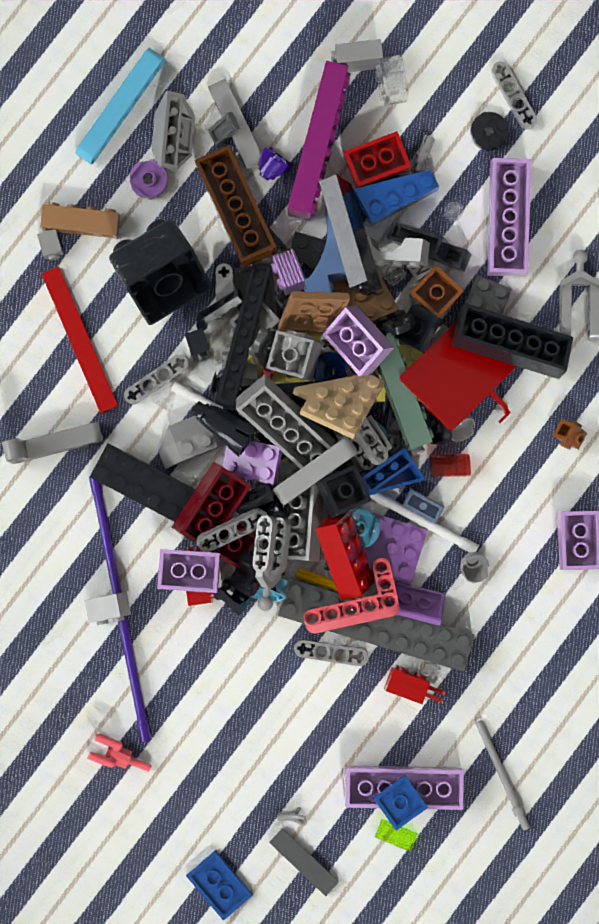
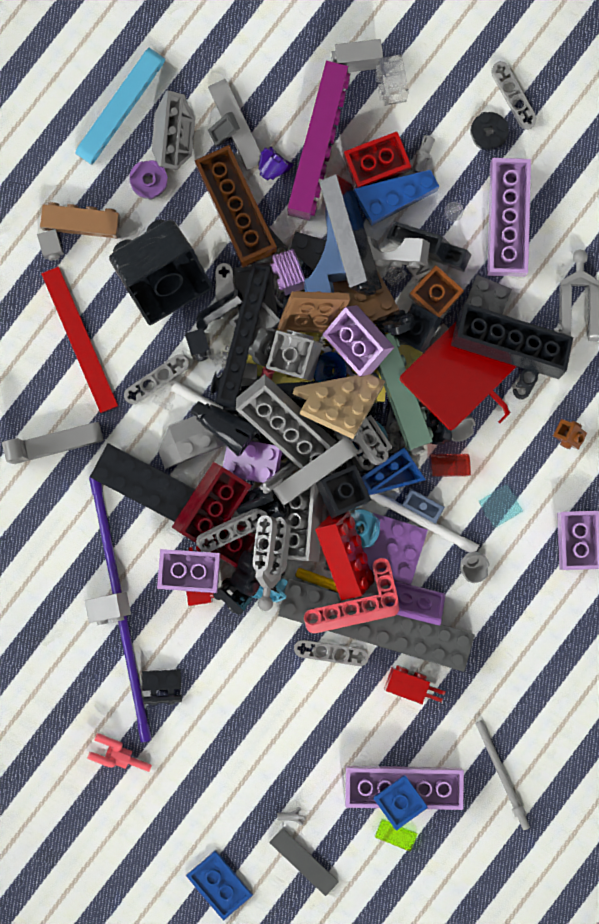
none -> black plate [141,669,182,706]
none -> light grey axle [260,461,300,494]
none -> clear light blue piece [478,484,523,528]
none -> black piece [513,369,539,400]

